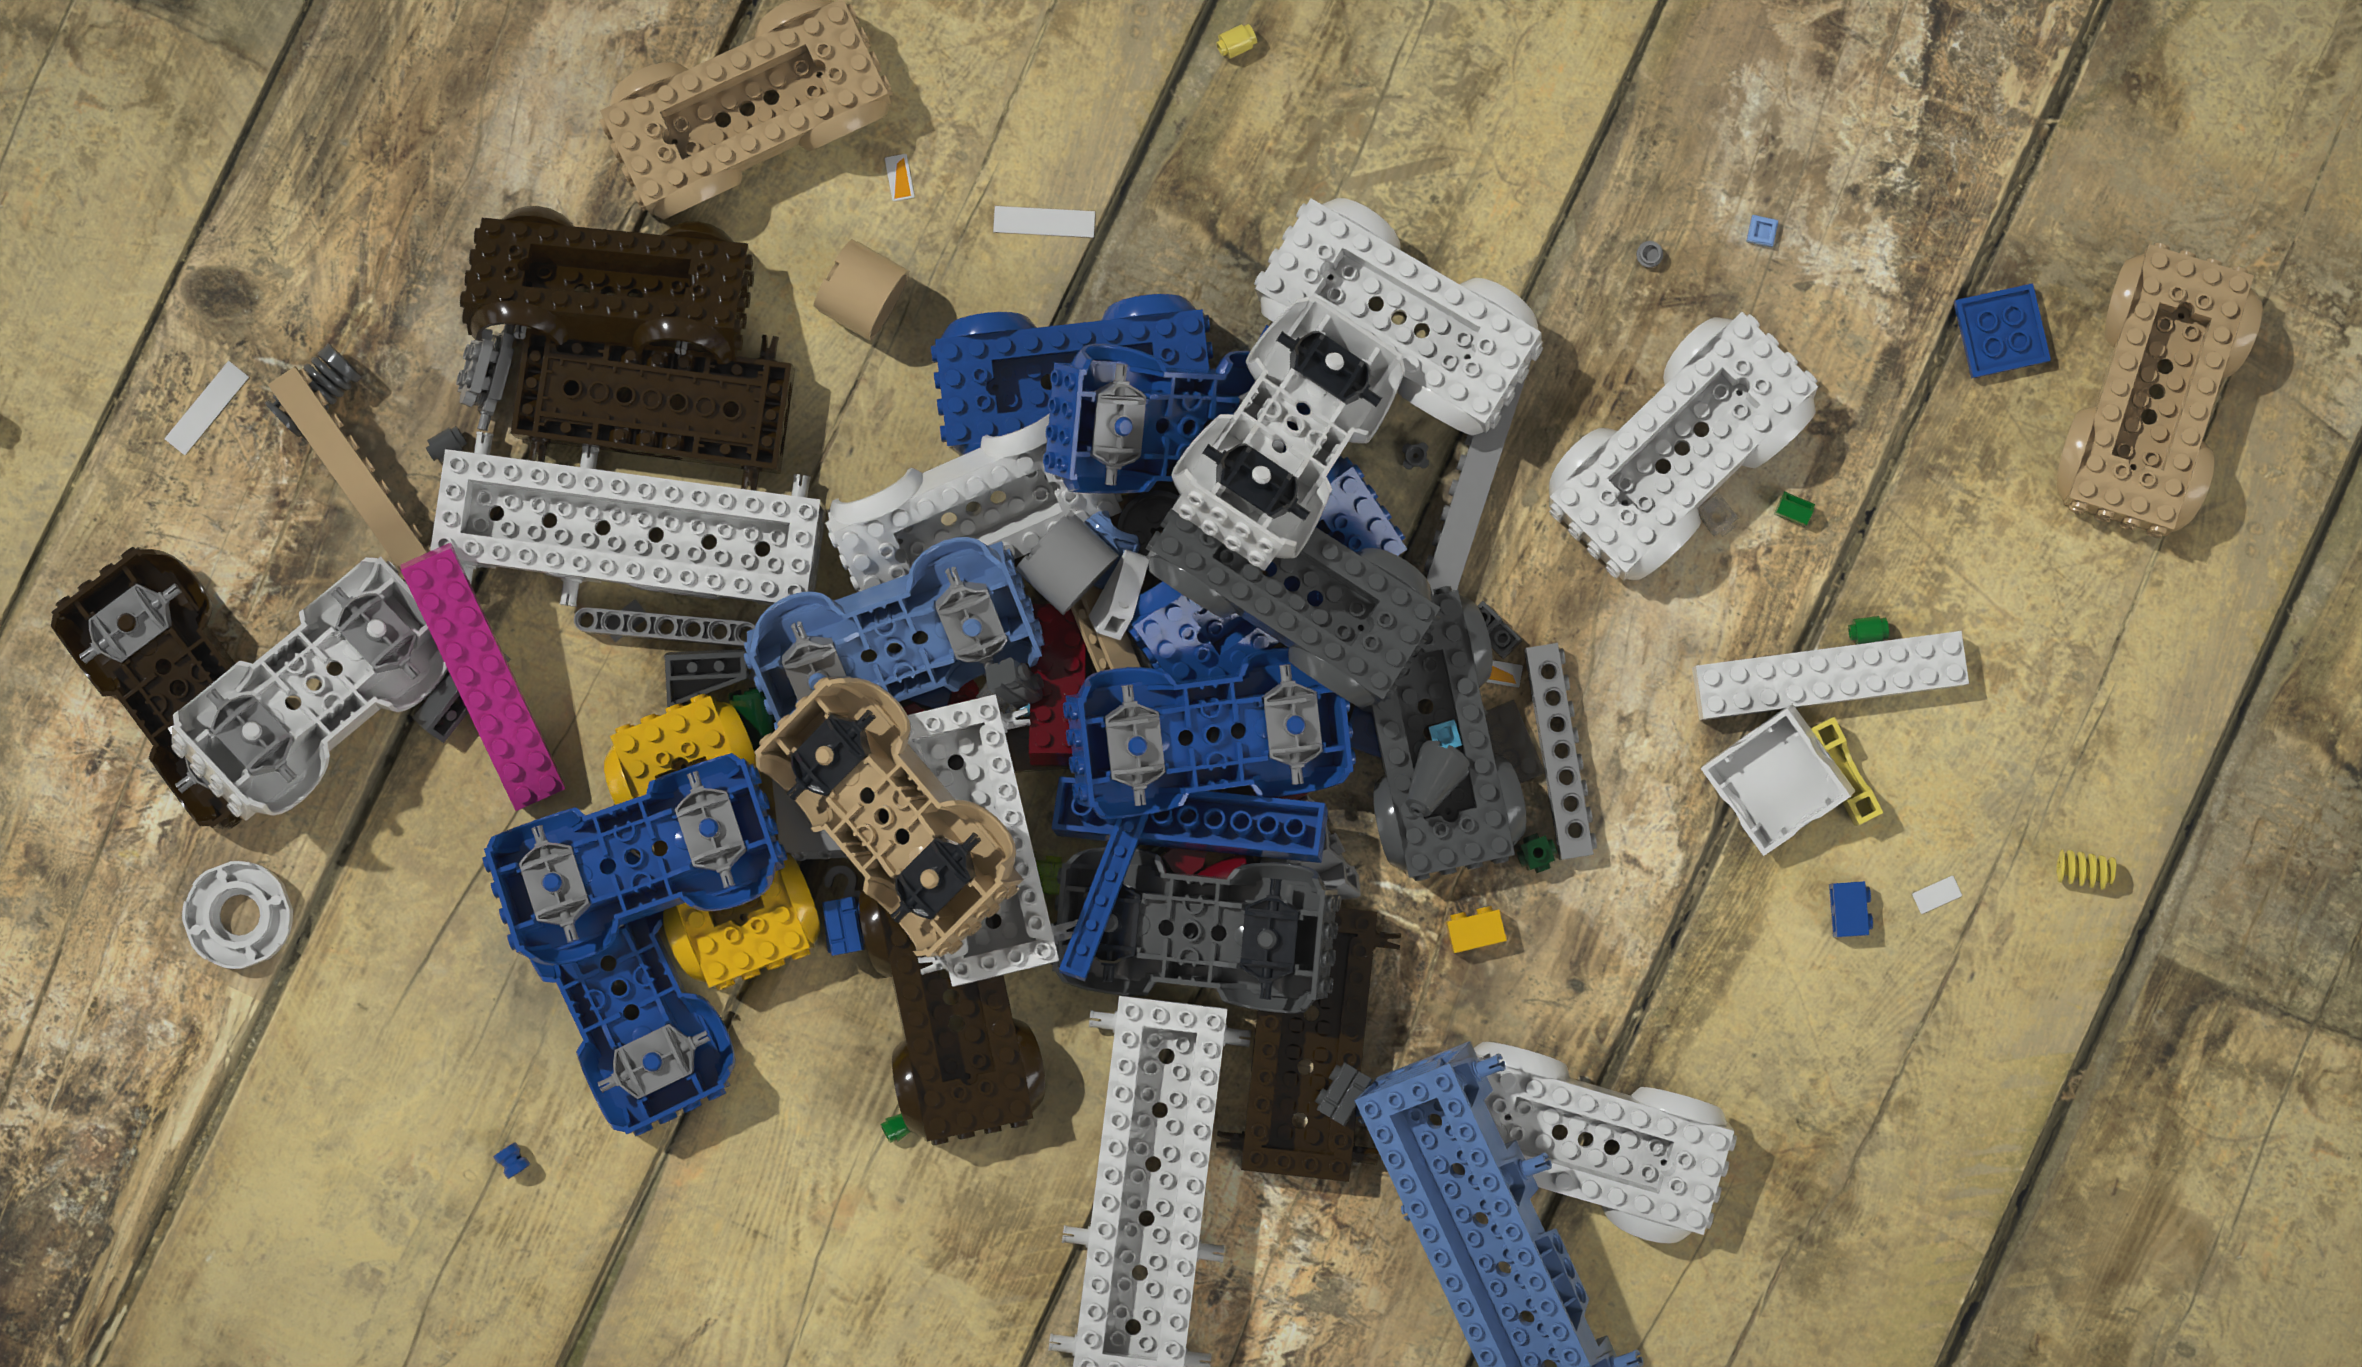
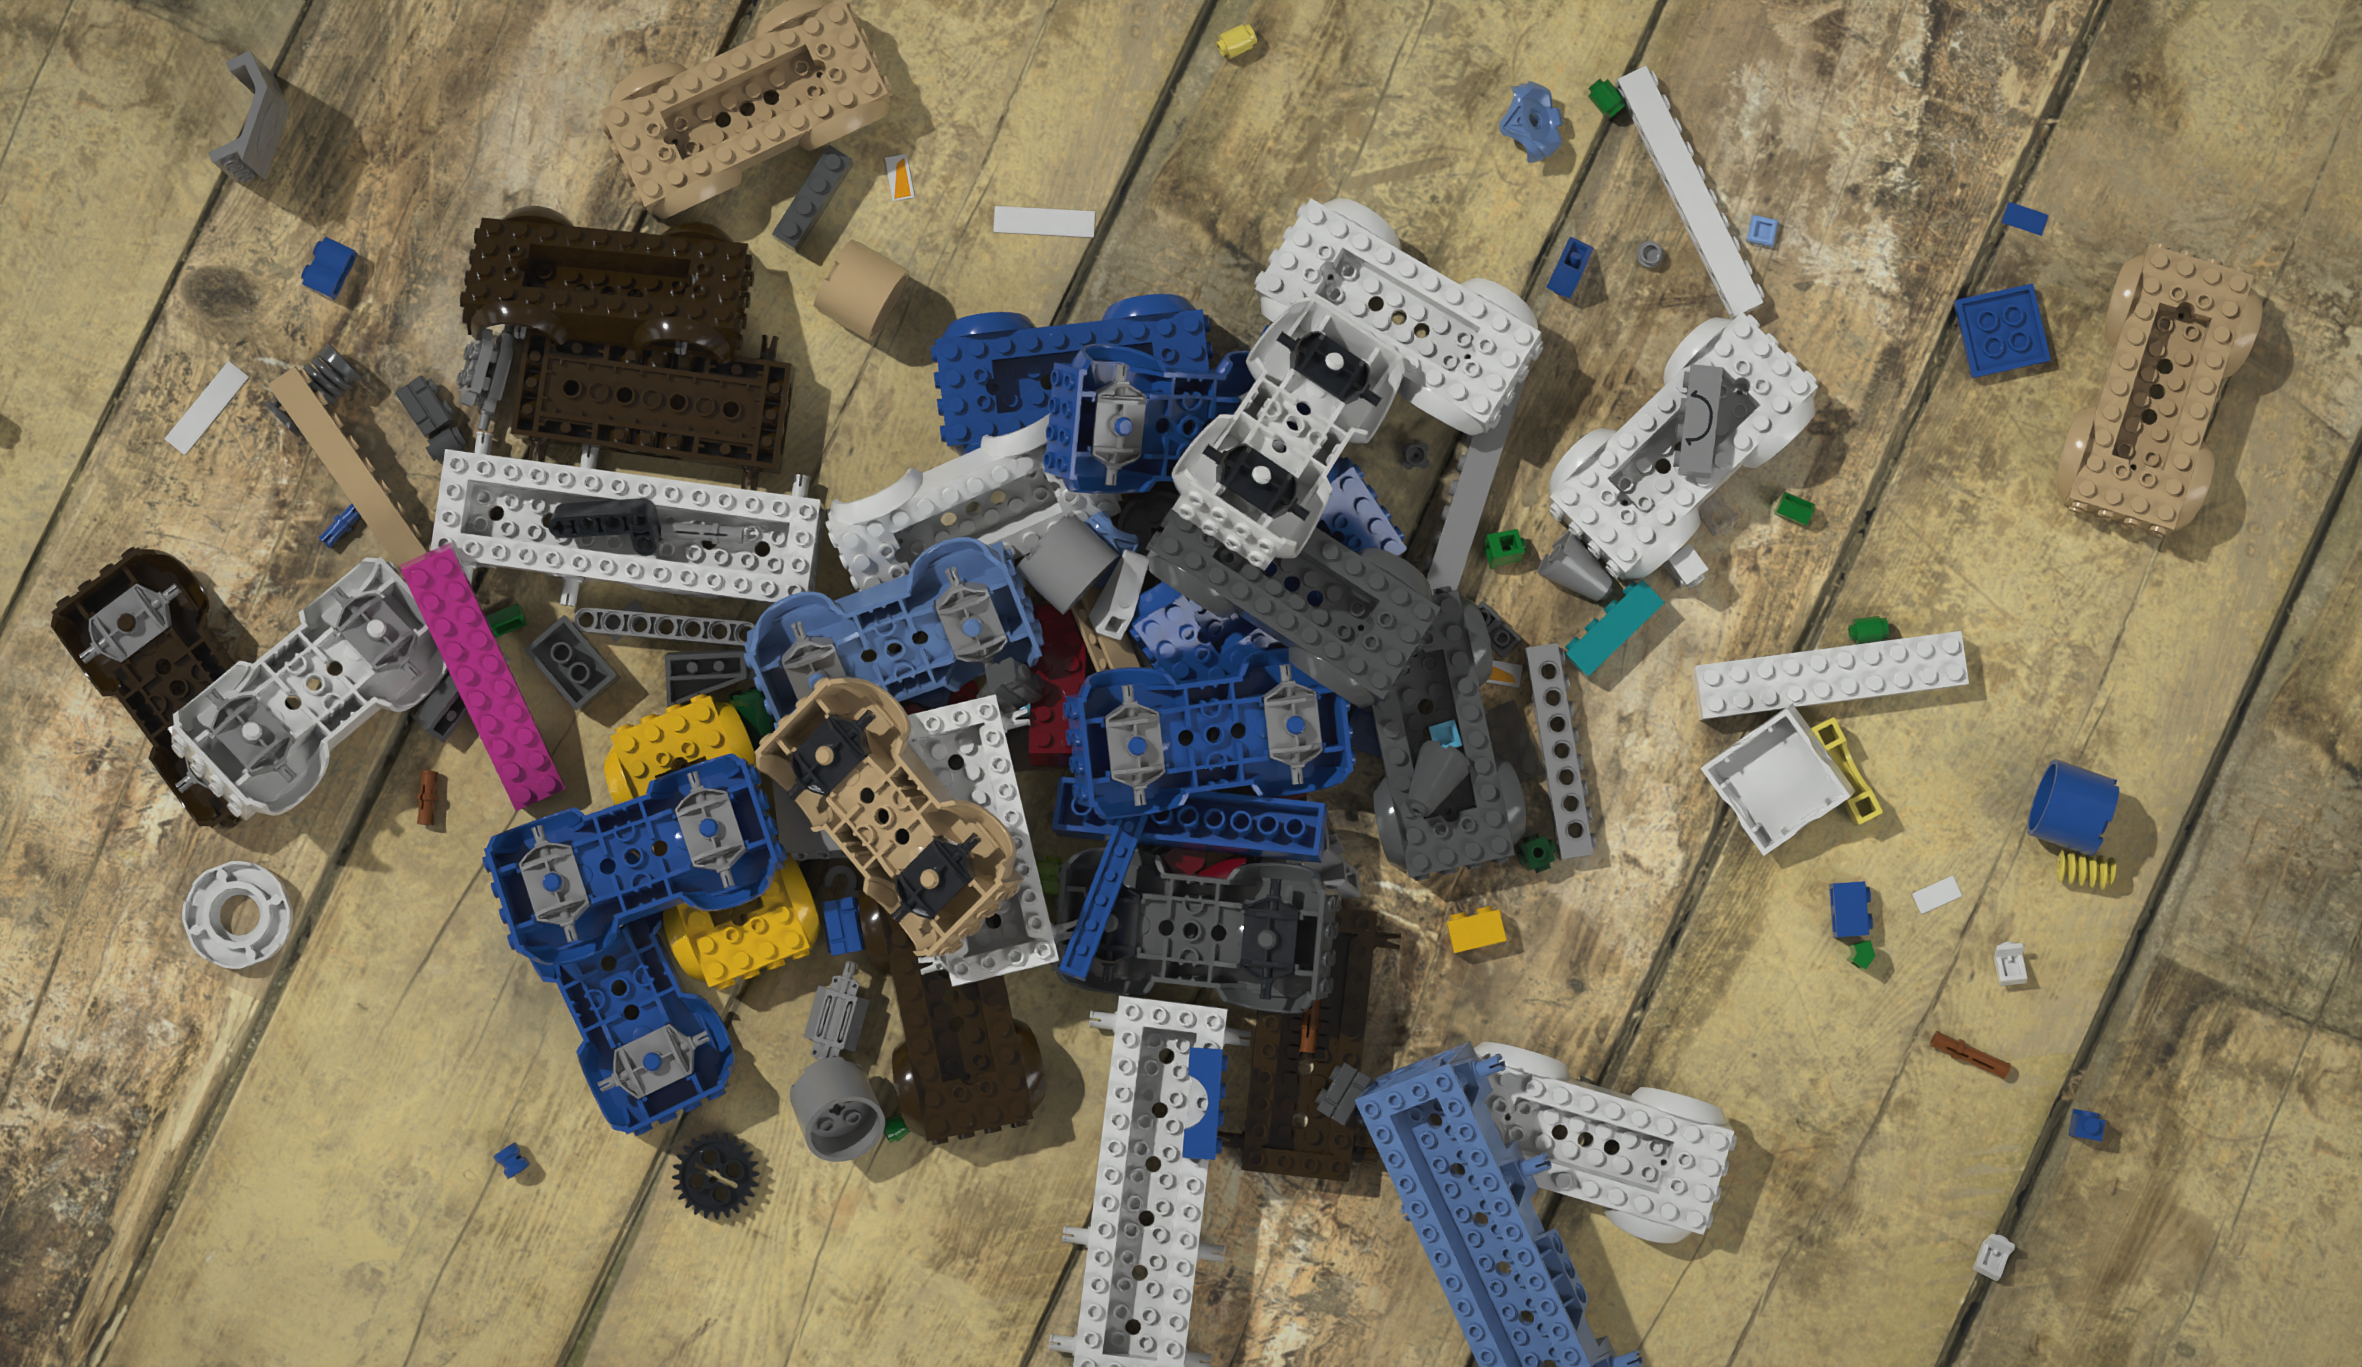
none -> light grey panel [208,51,290,183]
none -> blue brick [301,236,358,301]
none -> blue pin [318,503,361,549]
none -> dark grey brick [395,375,455,439]
none -> dark orange pin [417,770,438,825]
none -> green piece [487,603,527,638]
none -> dark grey brick [524,615,621,712]
none -> black beam [548,498,661,556]
none -> light grey pin [661,521,744,544]
none -> black gear [672,1131,760,1220]
none -> dark grey brick [772,145,854,253]
none -> light grey brick [790,1057,885,1162]
none -> light grey piece [804,960,871,1061]
none -> blue arch [1182,1047,1228,1160]
none -> dark orange pin [1299,999,1321,1053]
none -> green brick [1483,529,1527,570]
none -> medium blue piece [1499,81,1563,163]
none -> light grey cone [1537,531,1613,601]
none -> blue slope [1546,237,1594,299]
none -> teal brick [1565,580,1665,678]
none -> green brick [1588,78,1626,118]
none -> white brick [1615,66,1764,320]
none -> white brick [1662,543,1709,590]
none -> light grey brick [1673,364,1723,478]
none -> green piece [1847,940,1876,970]
none -> dark orange pin [1930,1031,2011,1079]
none -> white bracket [1973,1234,2016,1281]
none -> white bracket [1993,942,2028,986]
none -> blue sticker [2001,201,2048,236]
none -> blue brick [2027,759,2119,856]
none -> blue brick [2068,1109,2106,1142]

